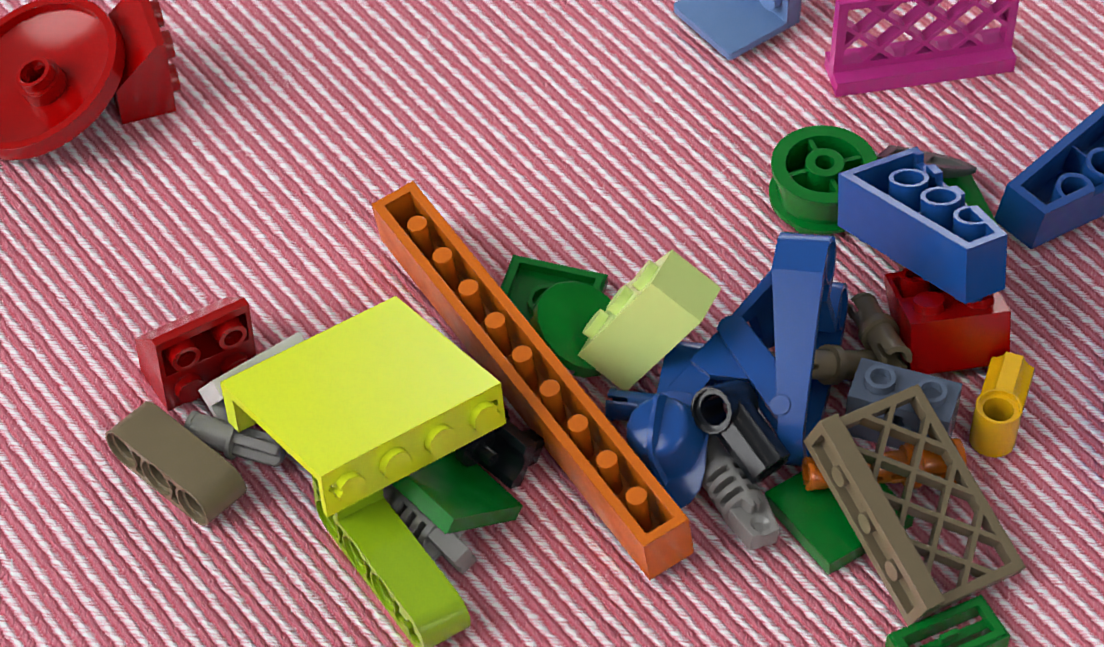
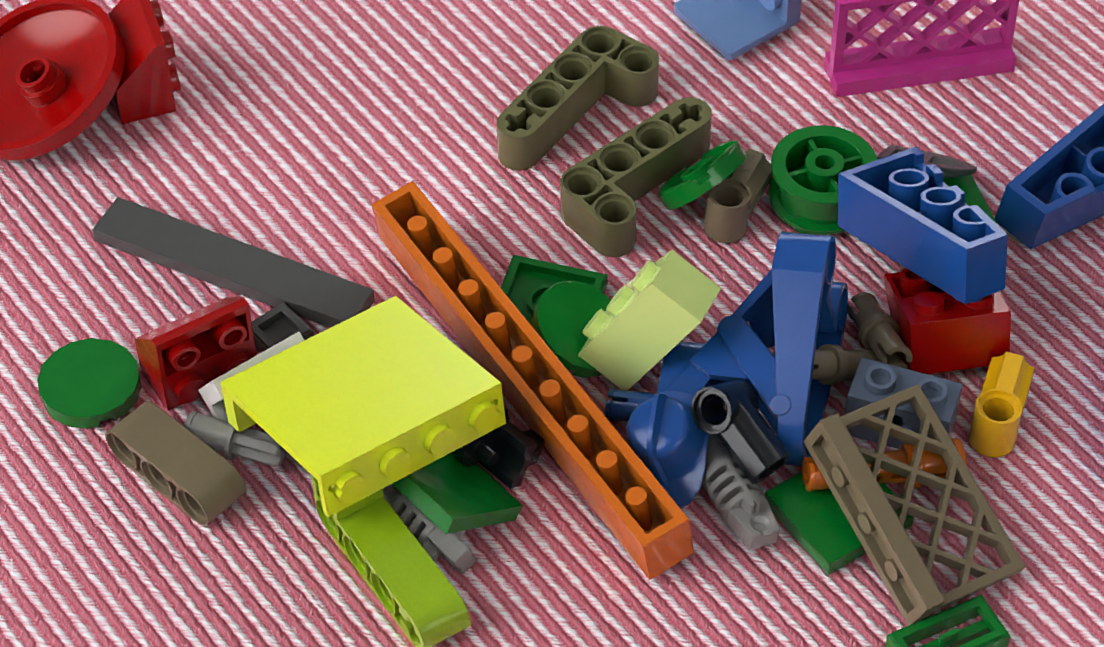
none -> green tile [37,338,142,429]
none -> dark grey tile [92,197,375,328]
none -> dark grey tile [252,302,314,353]
none -> olive beam [497,26,659,171]
none -> olive beam [560,97,712,257]
none -> green tile [659,140,748,210]
none -> dark tan piece [703,148,773,243]

